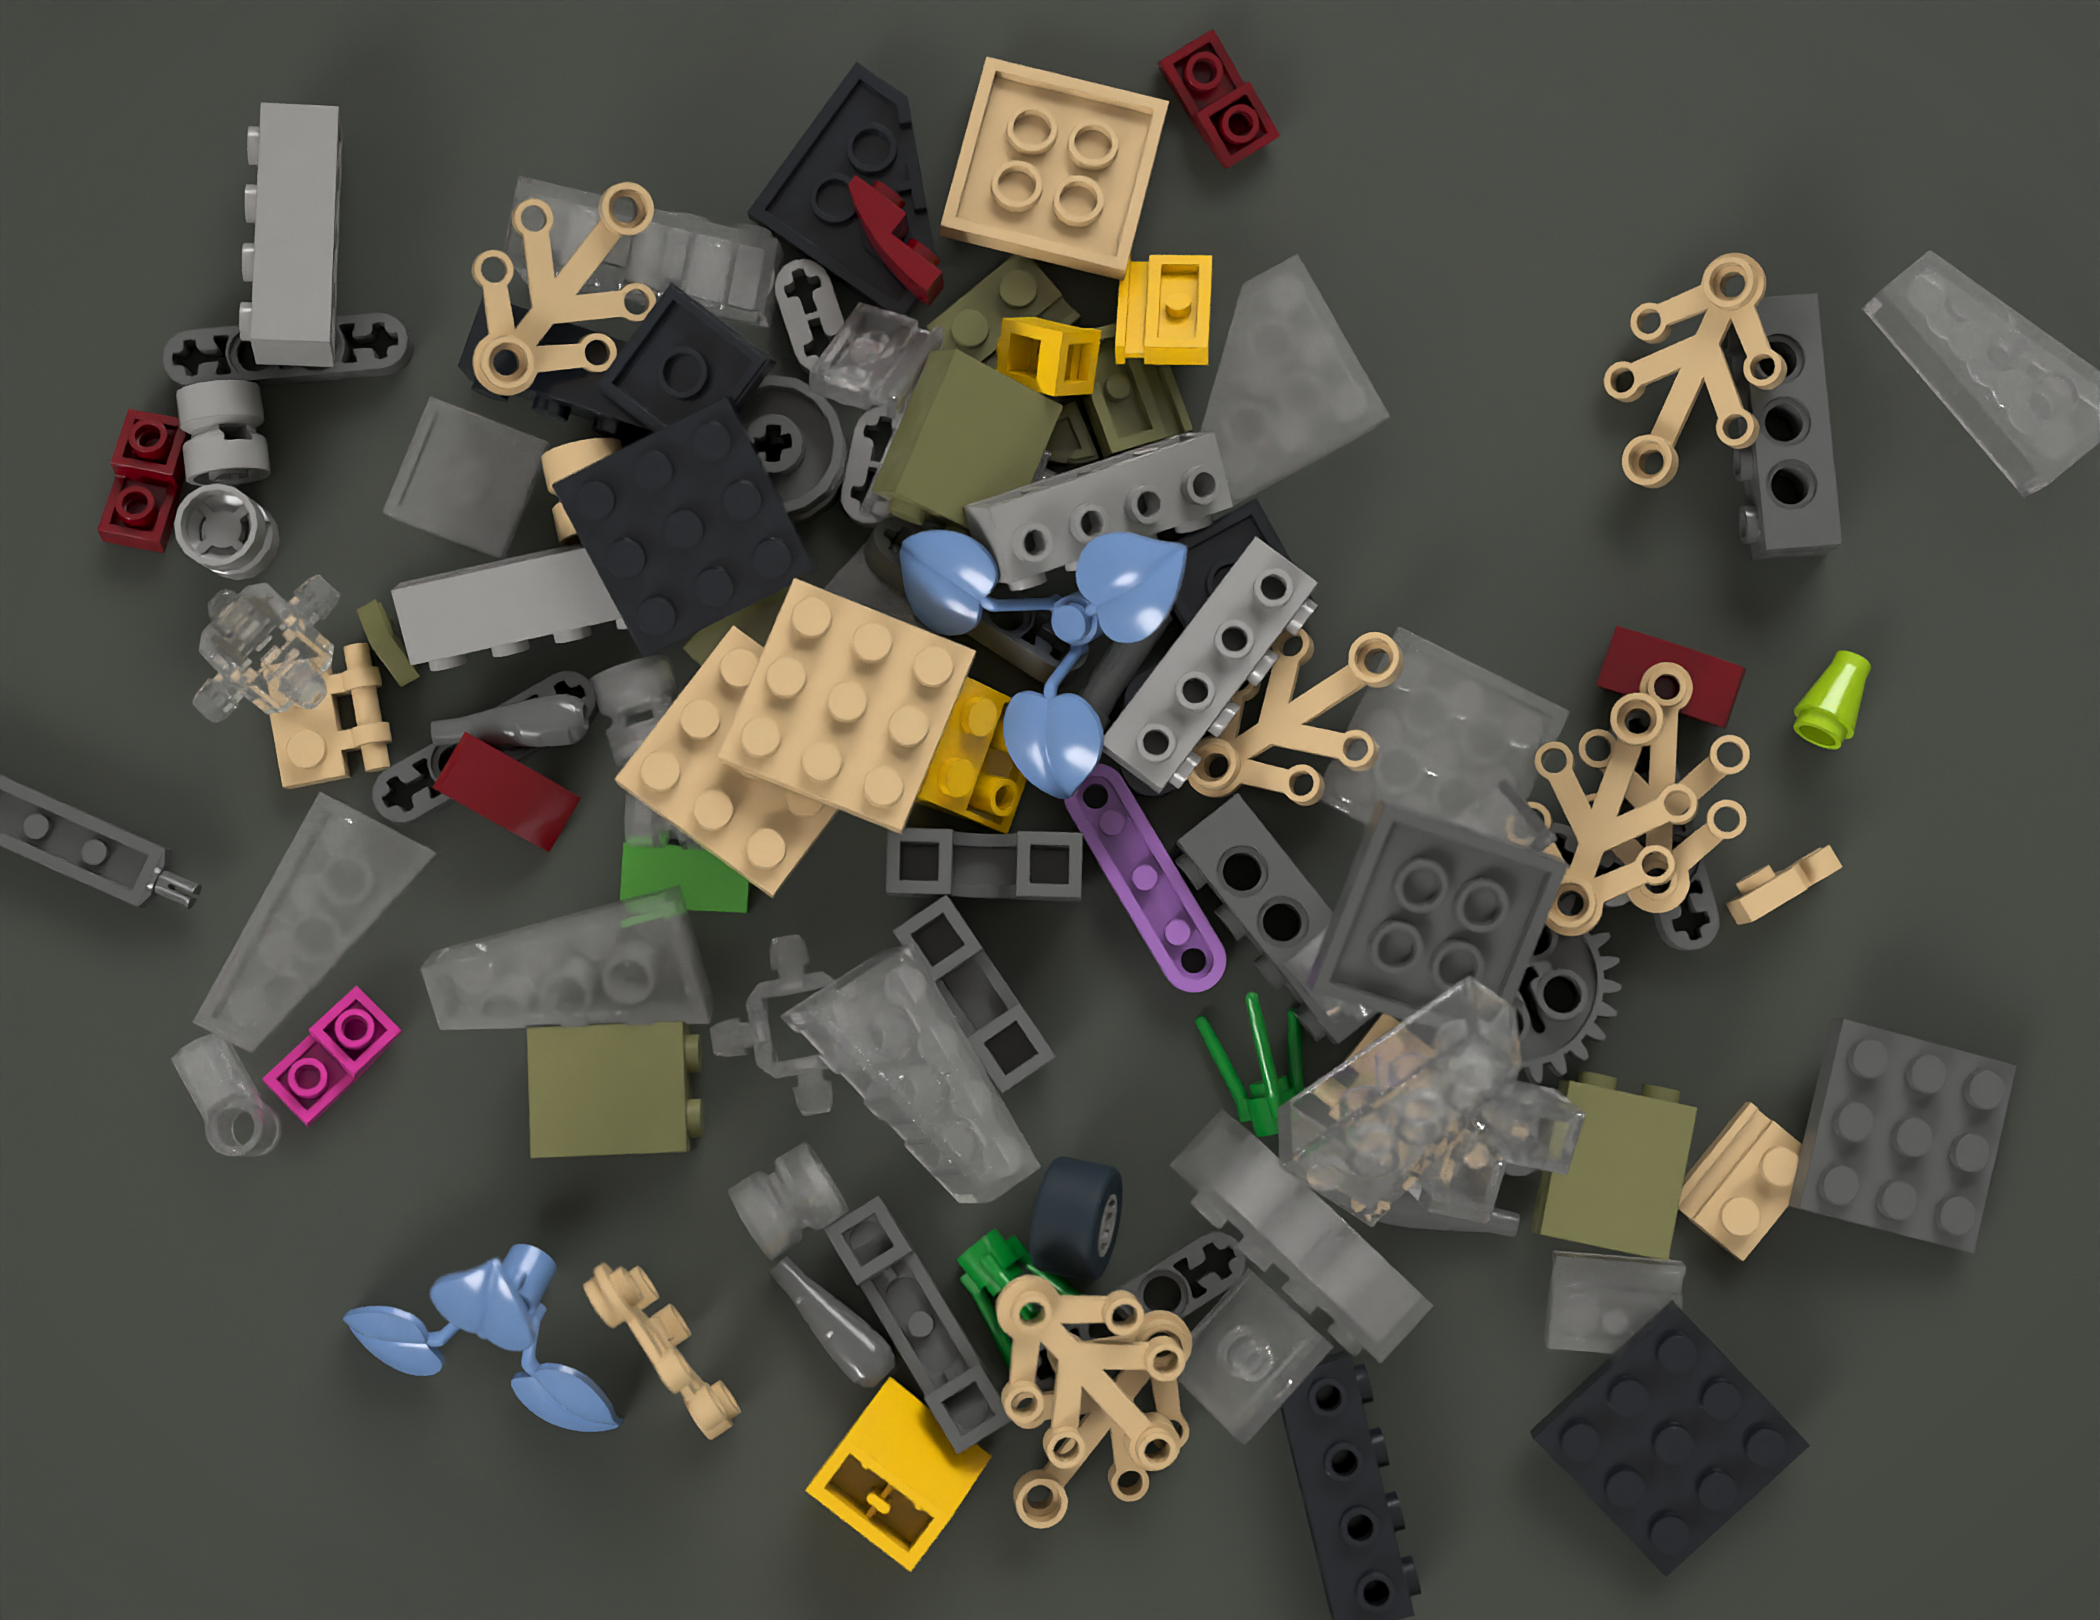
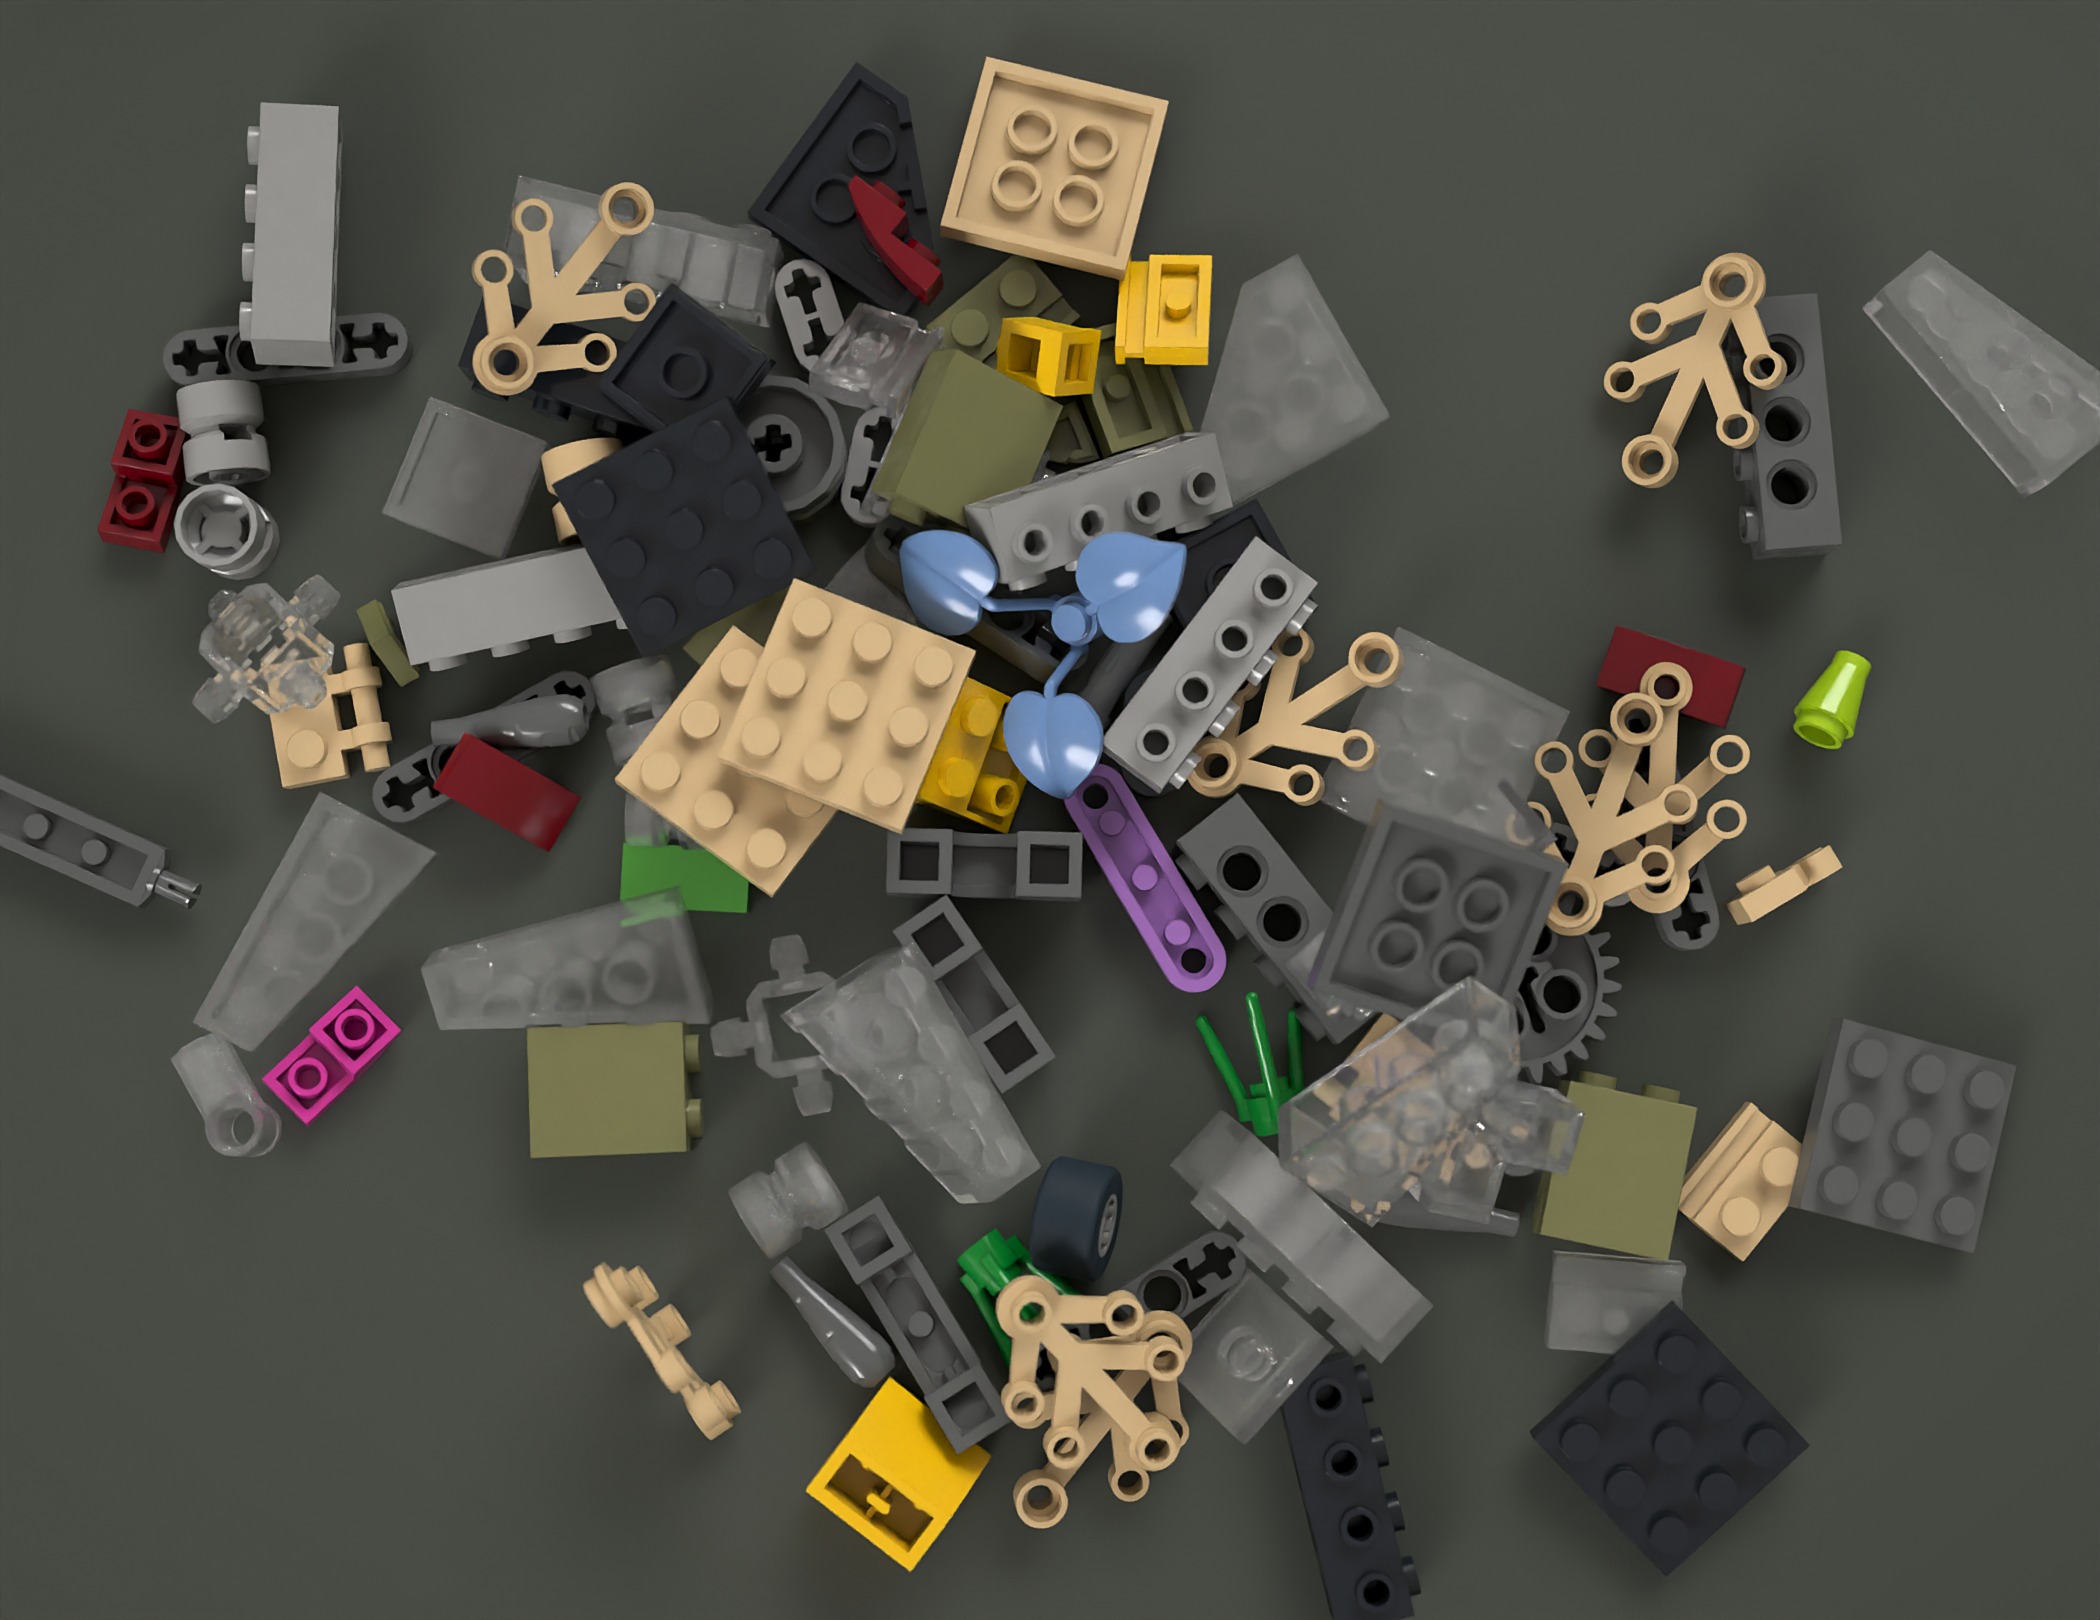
medium blue plant [343,1244,625,1432] -> none
dark red slope [1156,29,1280,169] -> none

